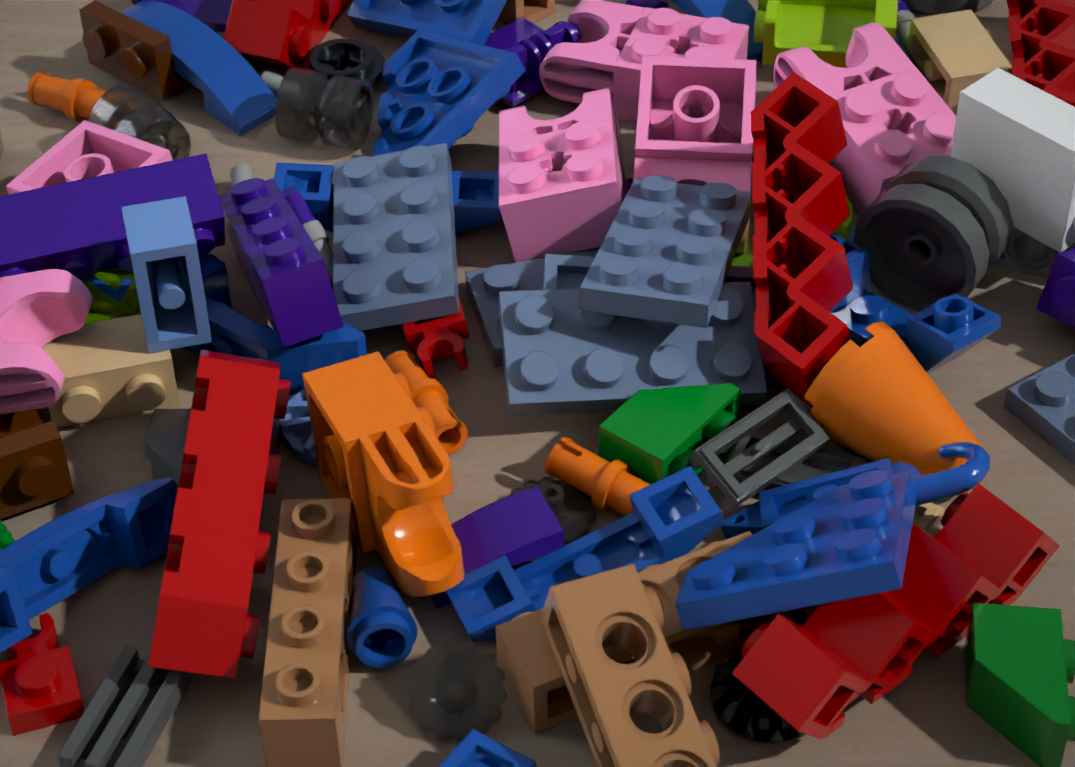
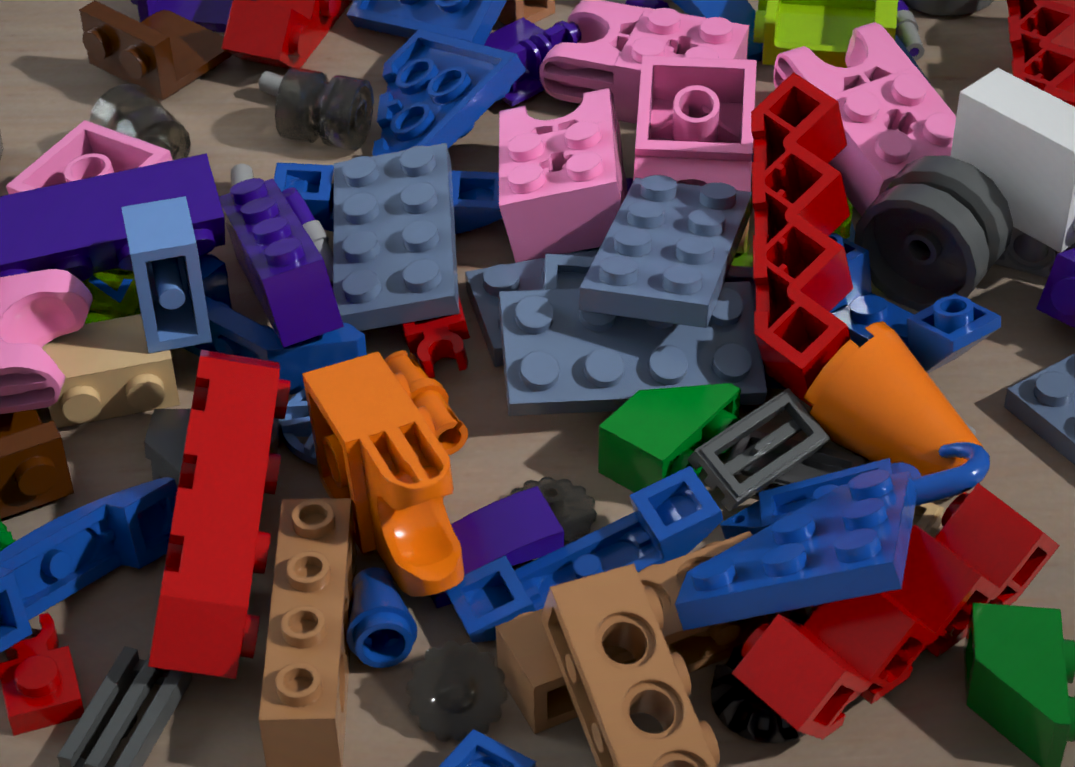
orange pin [27,72,134,129] -> none
blue slope [120,1,281,136] -> none
black gear [299,39,384,97] -> none
orange pin [545,436,651,516] -> none
tan brick [907,9,1013,115] -> none

